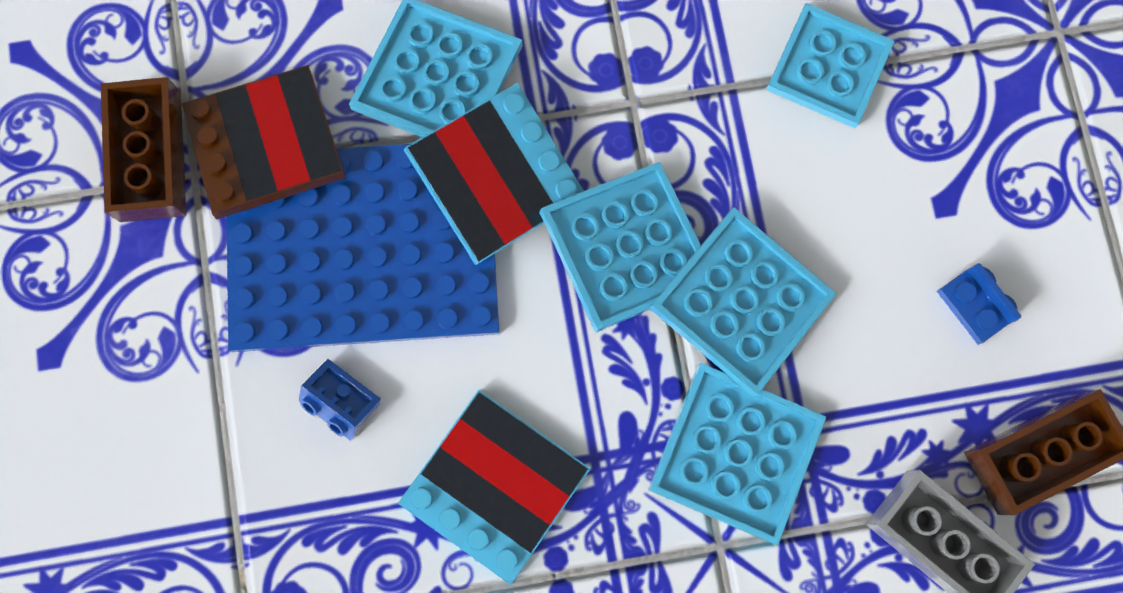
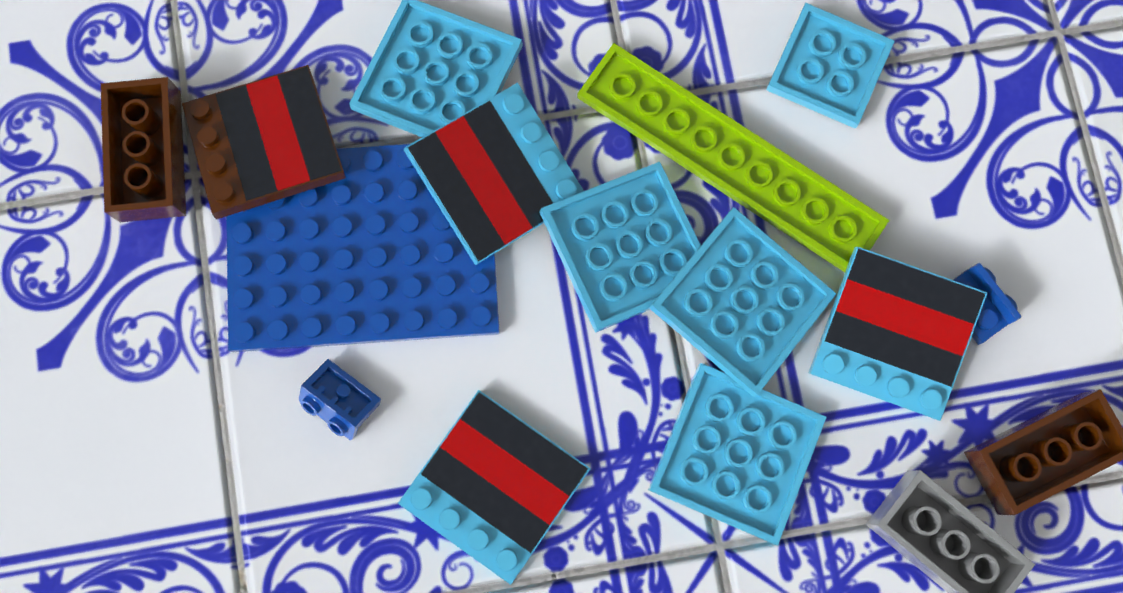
none -> lime plate [577,43,889,272]
none -> plate [809,247,987,421]

